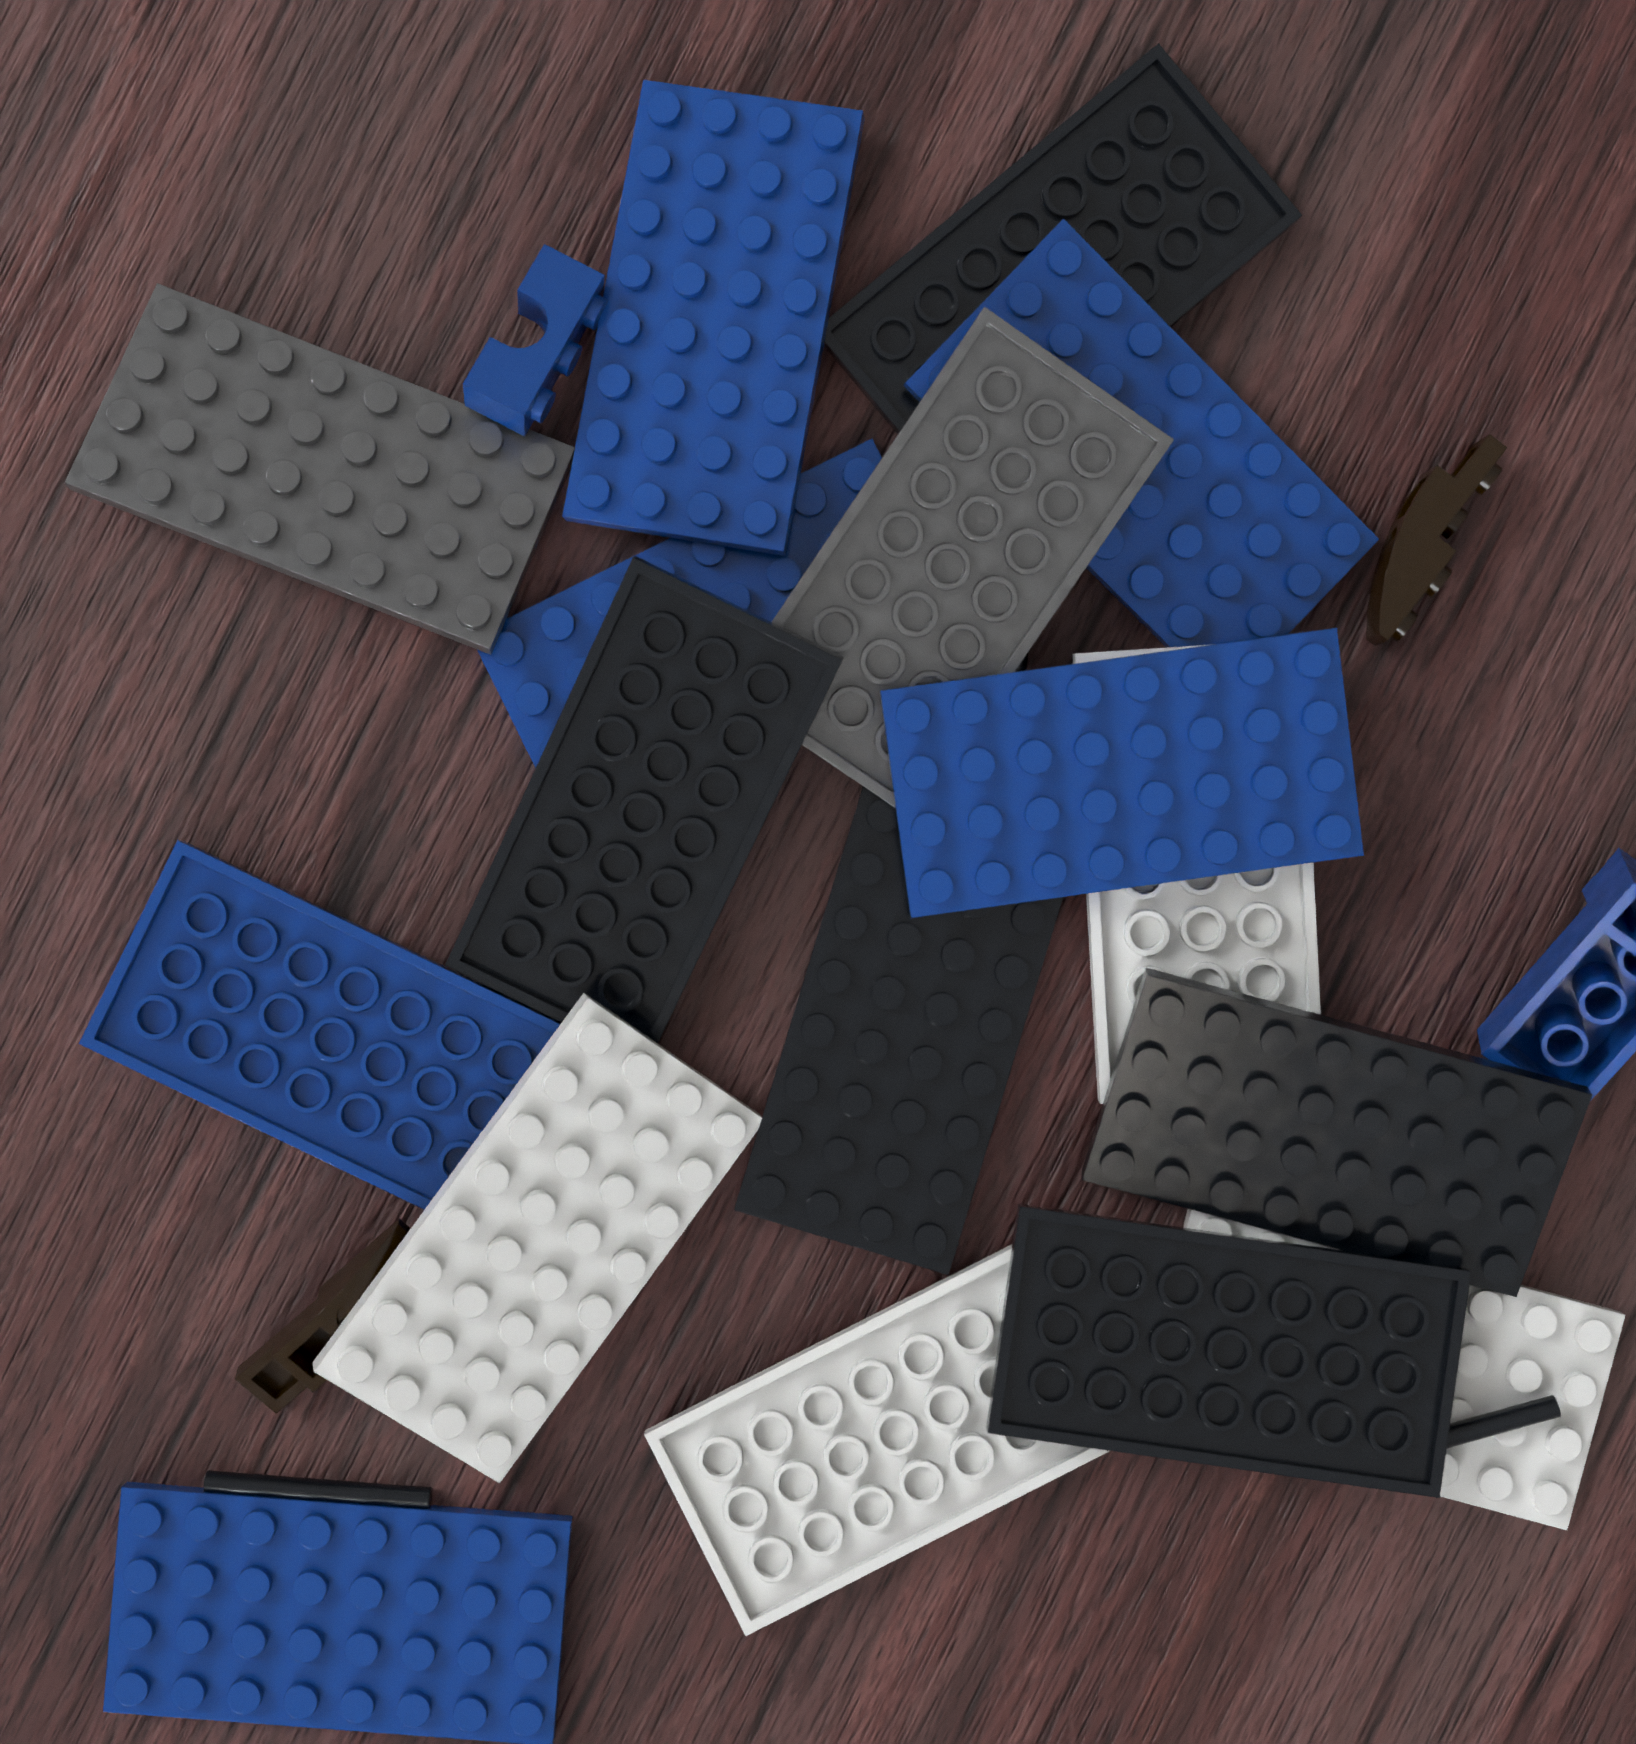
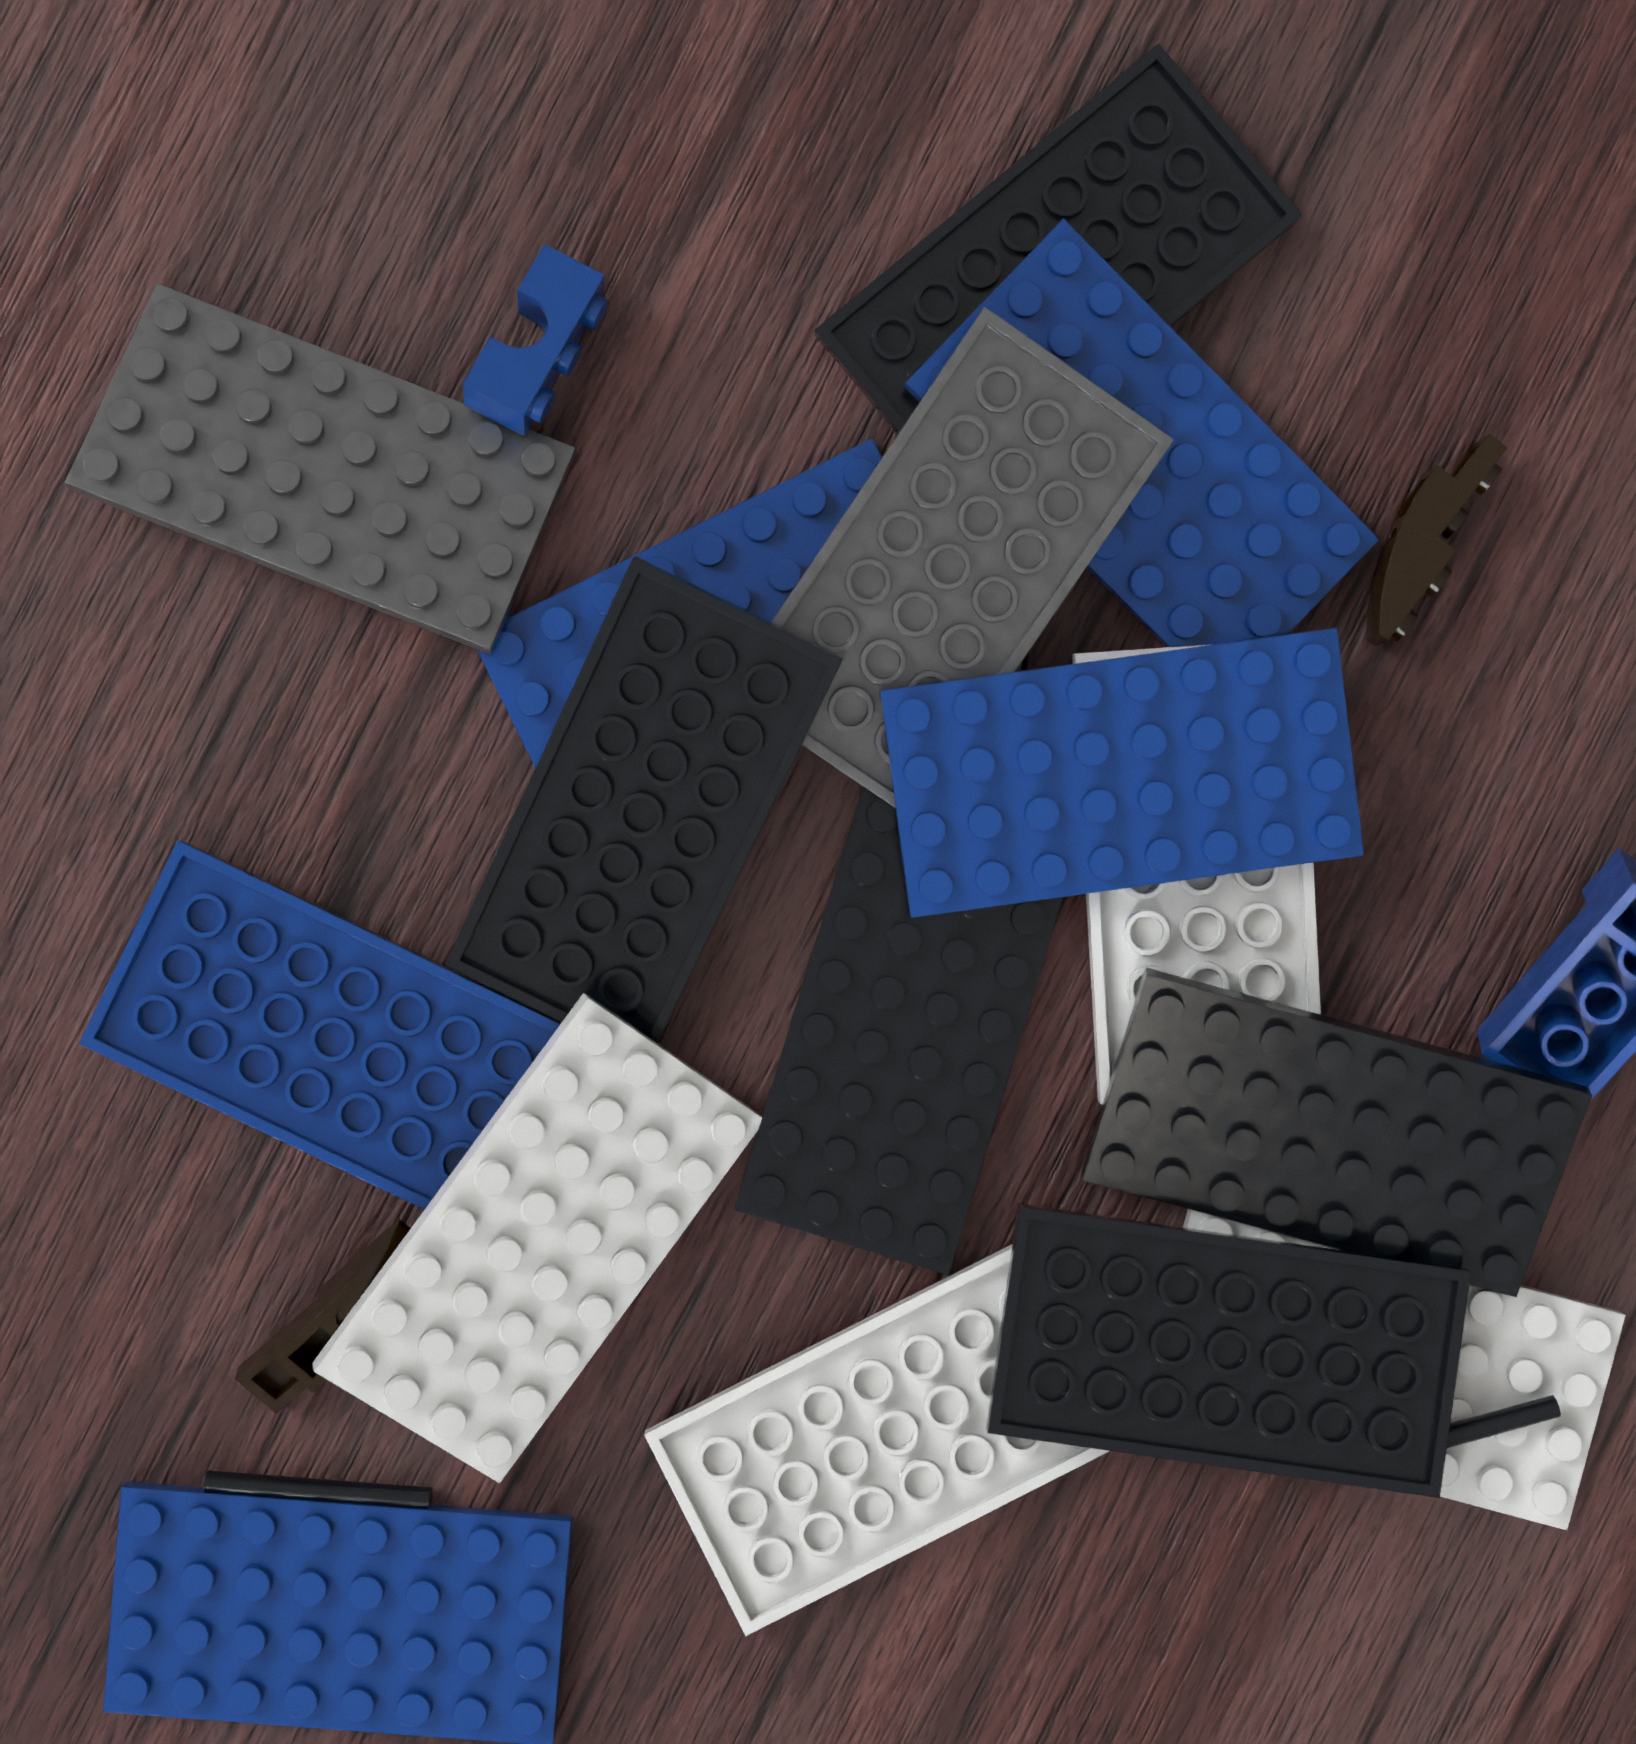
blue plate [562,80,865,556] -> none

